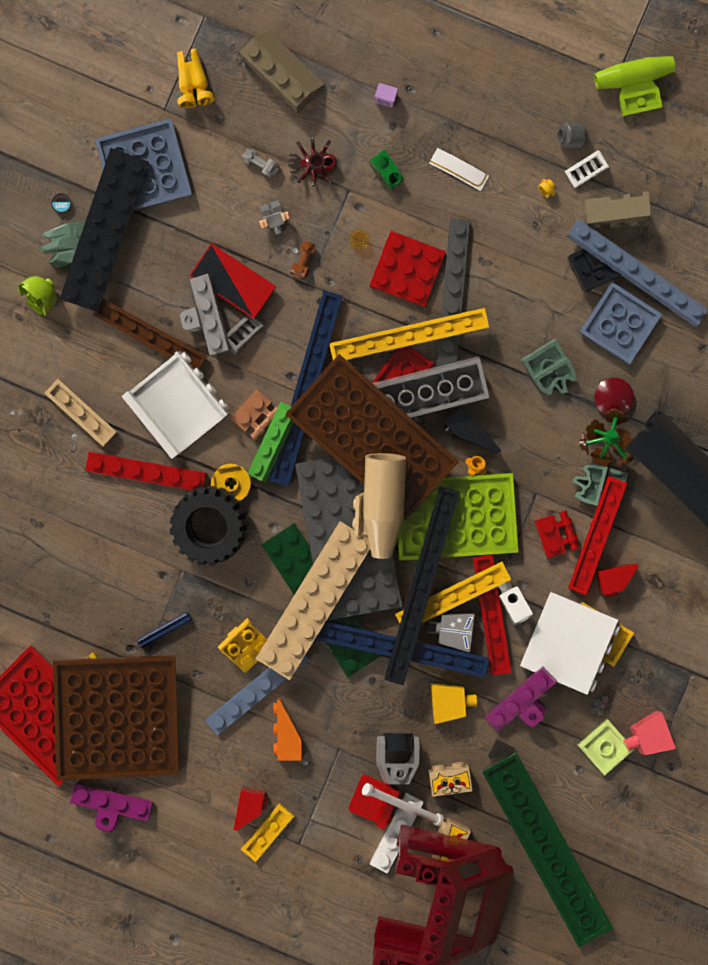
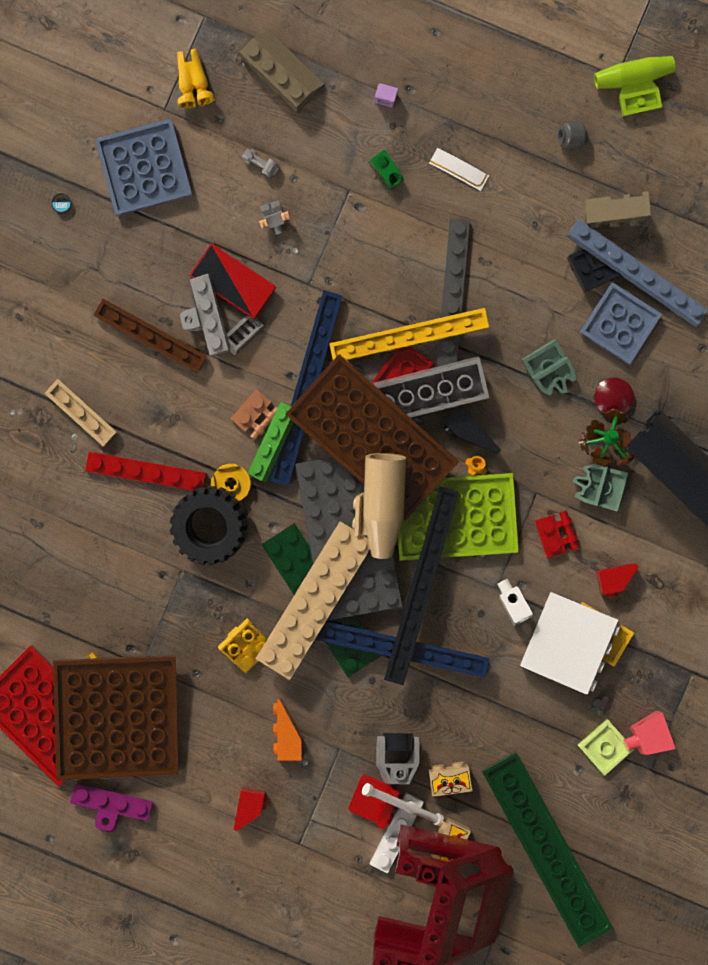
lime cylinder [17,276,57,316] -> none
sand green plate [39,221,86,268] -> none
black plate [59,148,149,313] -> none
white panel [122,351,230,459] -> none
dark blue axle [137,612,192,648] -> none
sand blue plate [205,655,310,735] -> none
yellow tile [241,803,295,862] -> none
animal [288,137,337,187] -> none
dark orange bar [290,241,316,279] -> none
clear yellow plate [349,229,369,249] -> none
red plate [369,230,446,307] -> none
yellow plate [395,561,511,623] -> none
light grey torso [427,613,475,652] -> none
yellow torso [431,683,477,724] -> none
red plate [472,554,511,676] -> none
magenta plate [485,666,557,732] -> none
clear smoke tile [488,738,515,759] -> none
yellow plate [538,179,556,198] -> none
white slope [565,150,609,188] -> none
red plate [568,476,628,595] -> none

